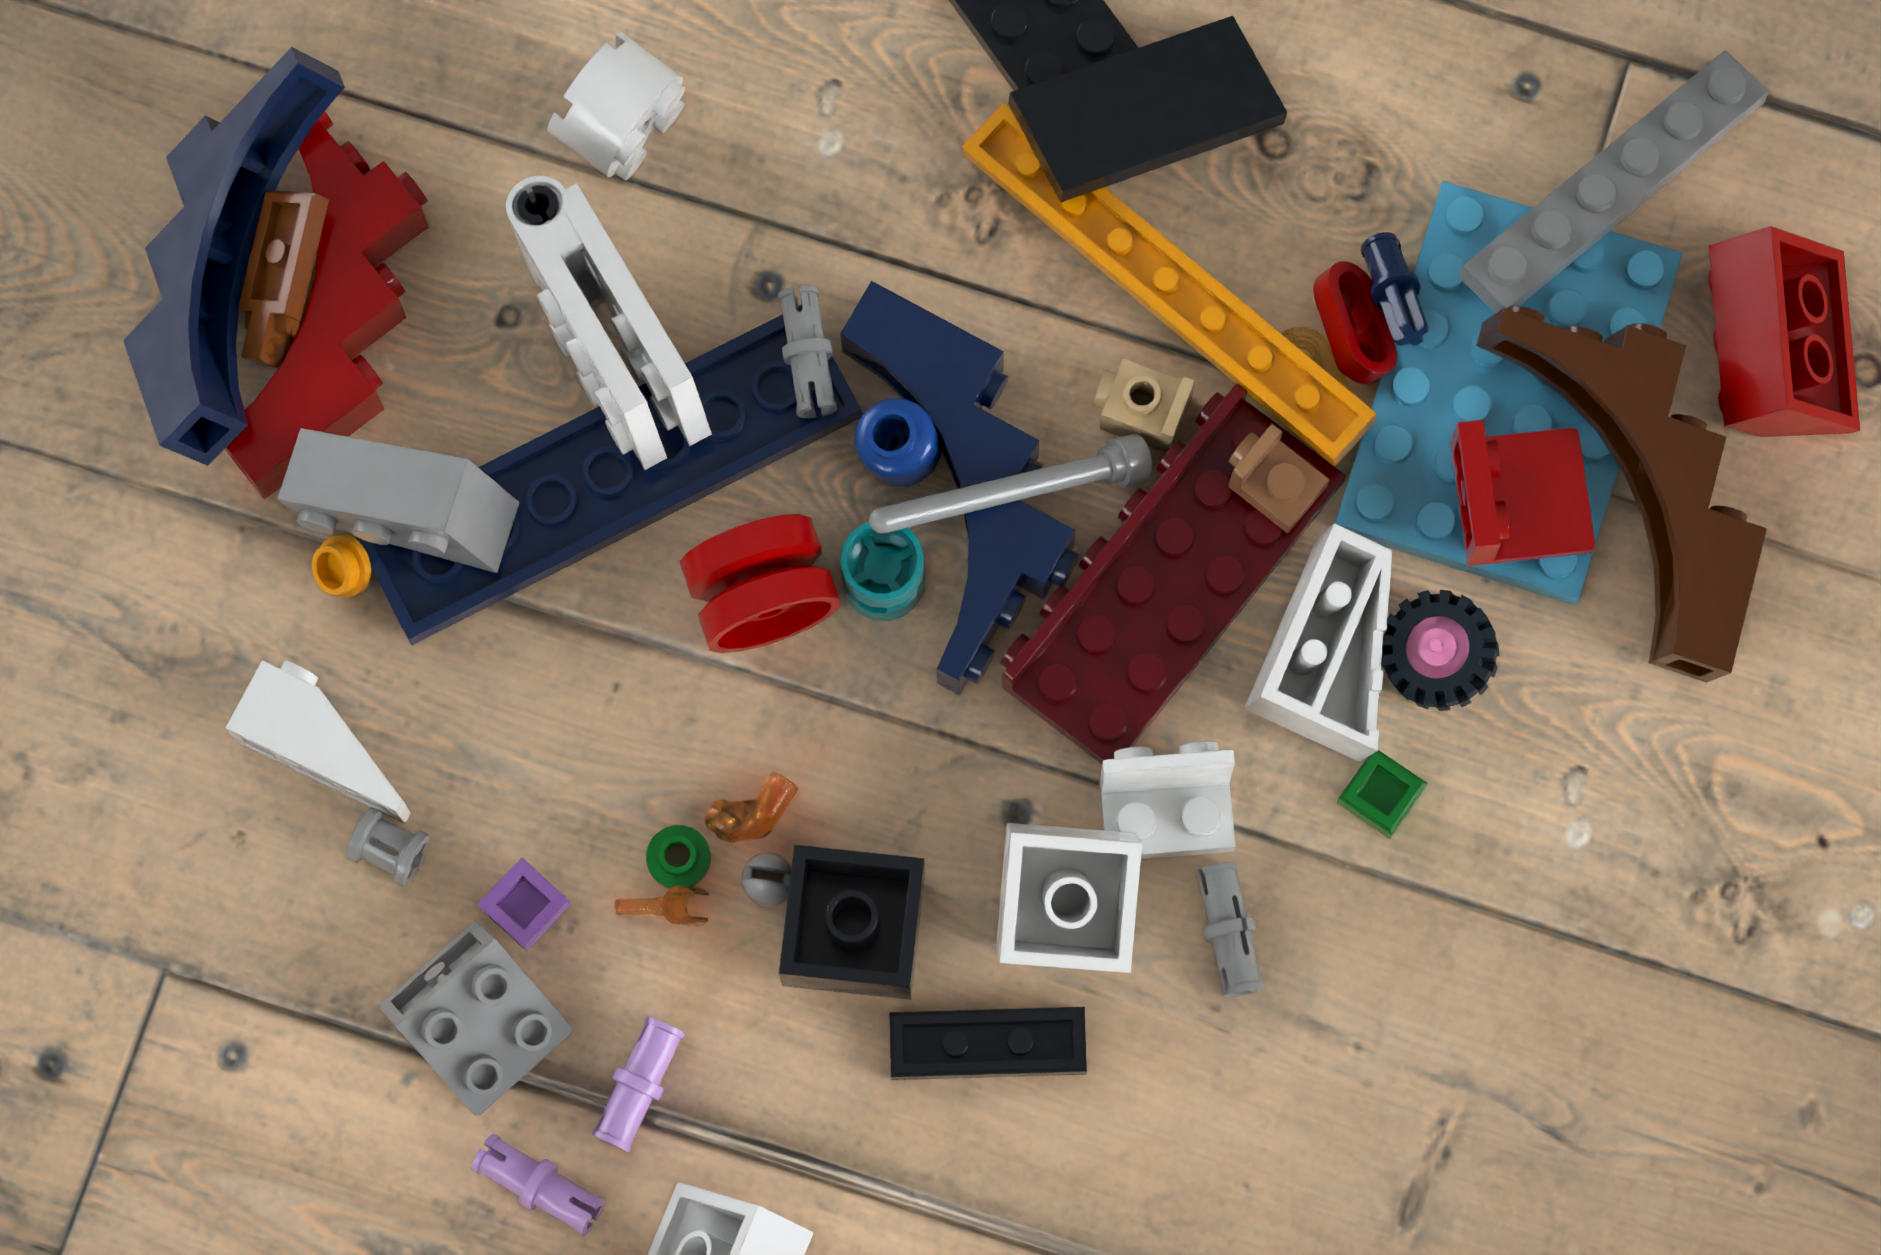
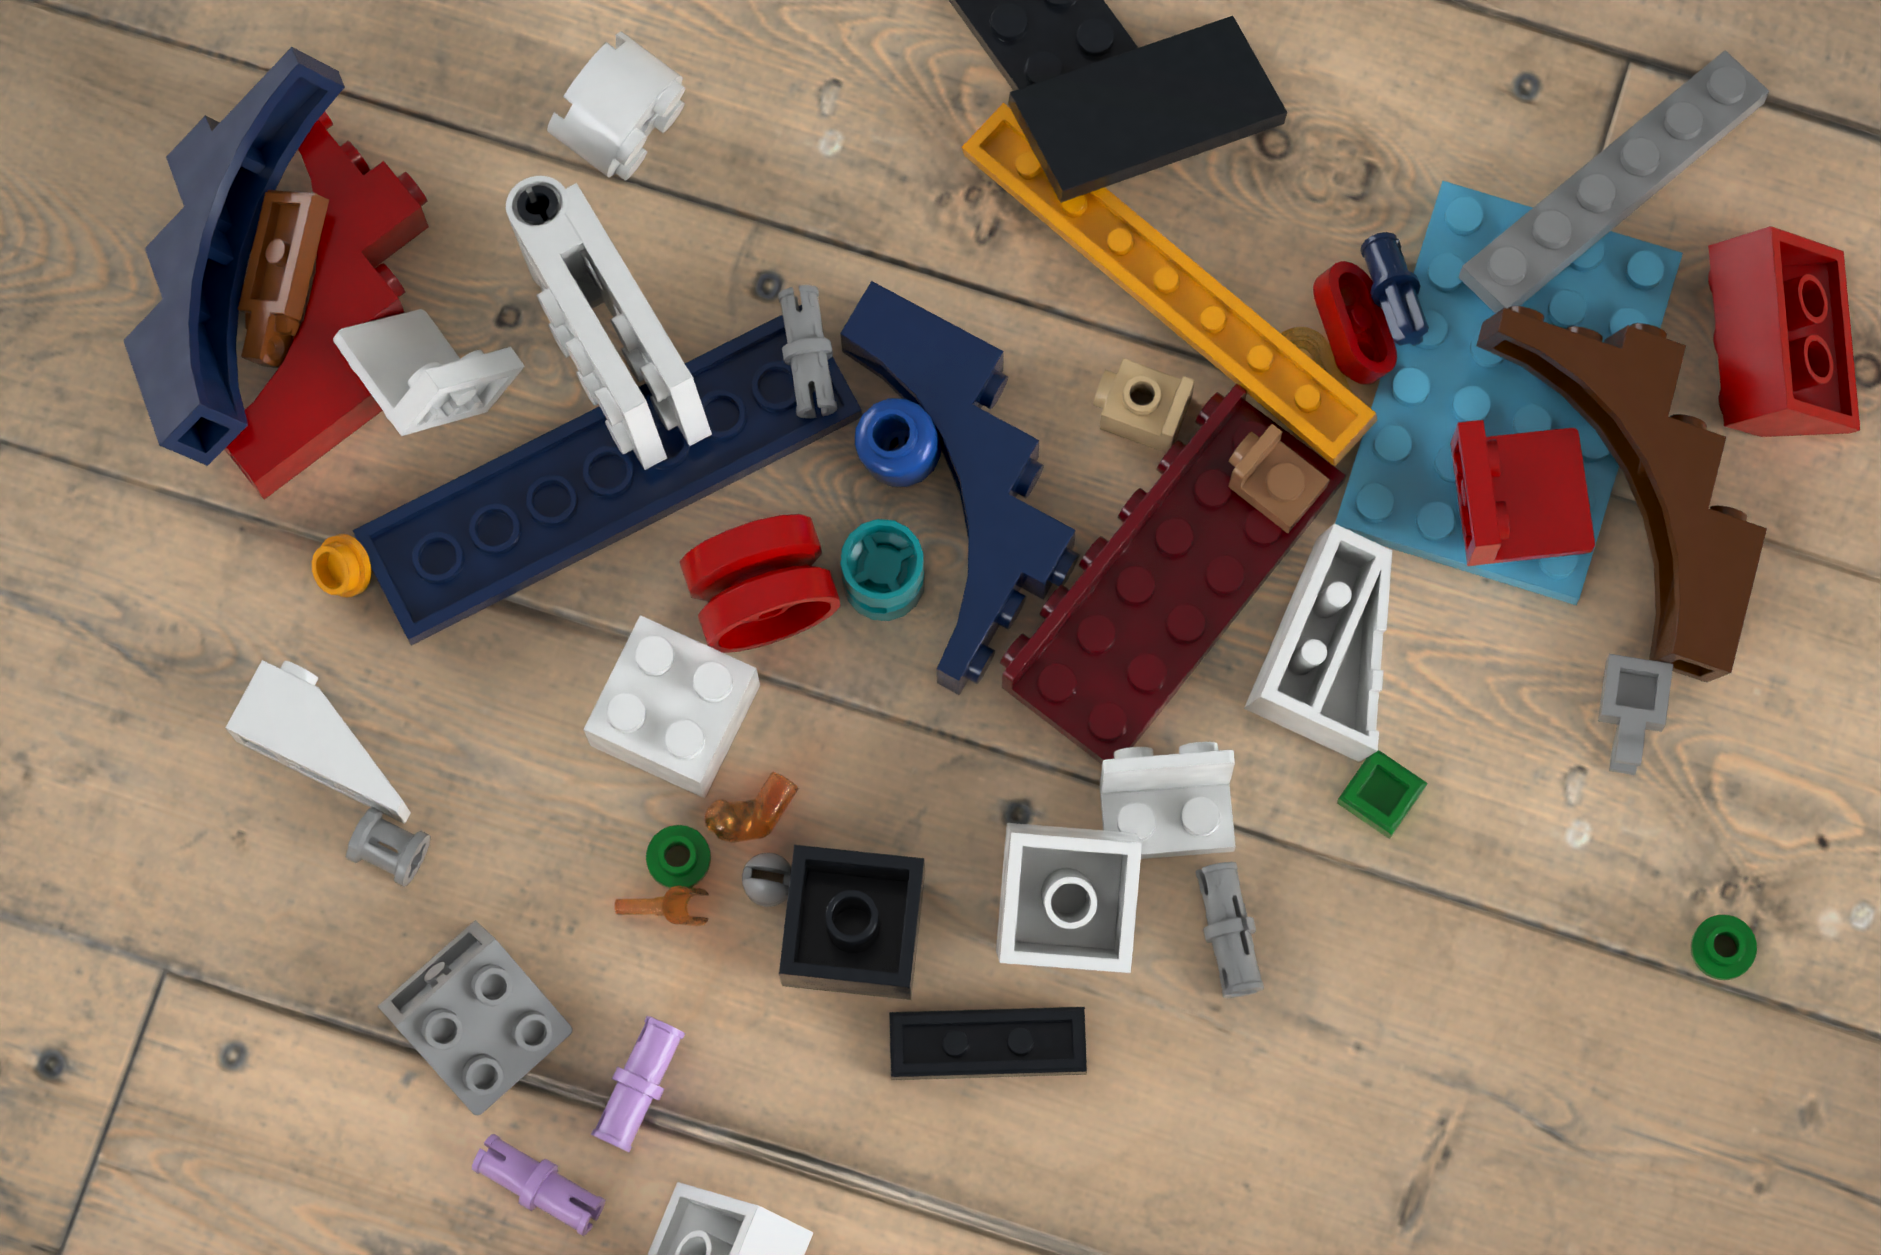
light grey wedge [277,428,520,573] -> none
medium lavender plate [477,858,571,952] -> none
light grey piece [869,433,1152,534] -> none
black wheel [1381,589,1500,711] -> none
none -> white bracket [333,309,525,436]
none -> white brick [583,615,760,798]
none -> light grey plate [1598,654,1673,775]
none -> green plate [1690,915,1757,980]

